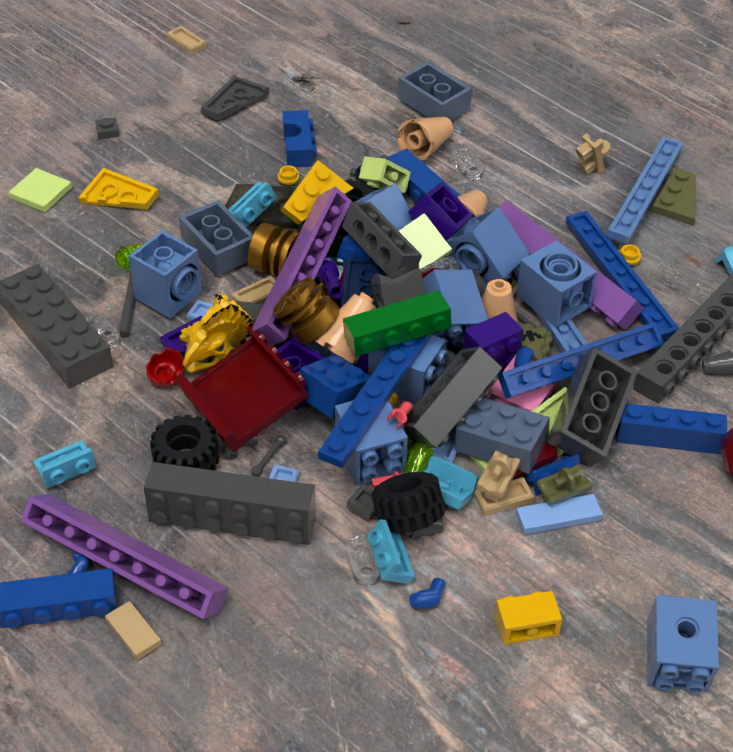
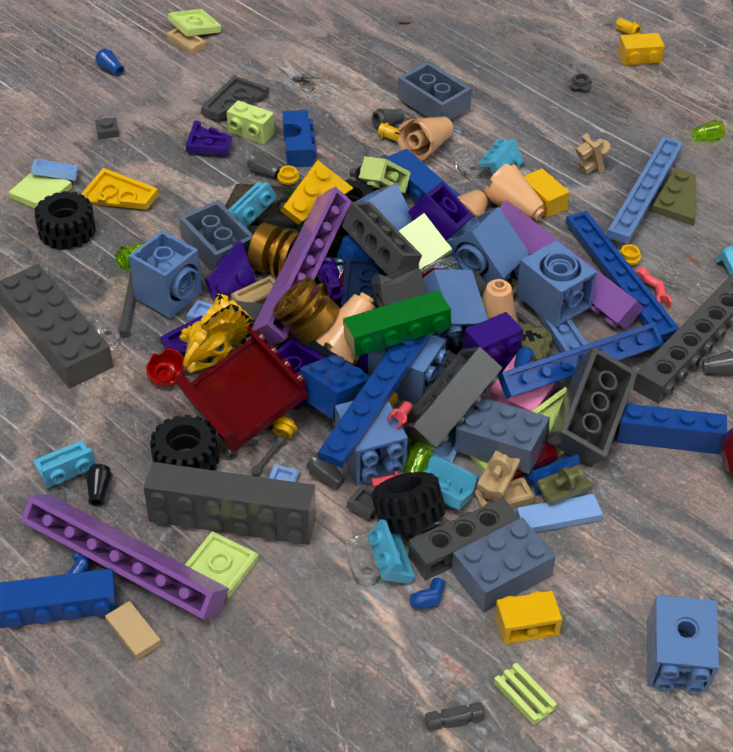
none -> light blue tile [31,159,78,181]
none -> black tyre [34,191,96,250]
none -> black cone [86,464,113,506]
none -> blue cone [95,49,125,76]
none -> yellowish green tile [168,9,221,37]
none -> yellowish green tile [185,531,259,599]
none -> dark purple wing [186,120,233,156]
none -> dark purple wing [204,241,256,301]
none -> yellowish green brick [227,101,275,145]
none -> dark grey cone [247,151,281,179]
none -> yellow plate [272,416,298,439]
none -> dark grey cone [306,453,346,490]
none -> dark grey cone [372,108,404,128]
none -> yellow pin [378,122,400,142]
none -> dark grey brick [408,498,520,580]
none -> dark grey axle [425,702,485,731]
none -> sand blue brick [451,517,556,613]
none -> medium azure bracket [478,138,523,175]
none -> light nougat cone [483,163,545,221]
none -> yellowish green tile [494,662,557,725]
none -> yellow brick [524,168,570,218]
none -> dark grey plate [570,73,592,92]
none -> yellow pin [615,18,641,35]
none -> yellow brick [617,33,665,66]
none -> coral arm [635,267,672,309]
none -> clear neon green cone [692,120,725,141]

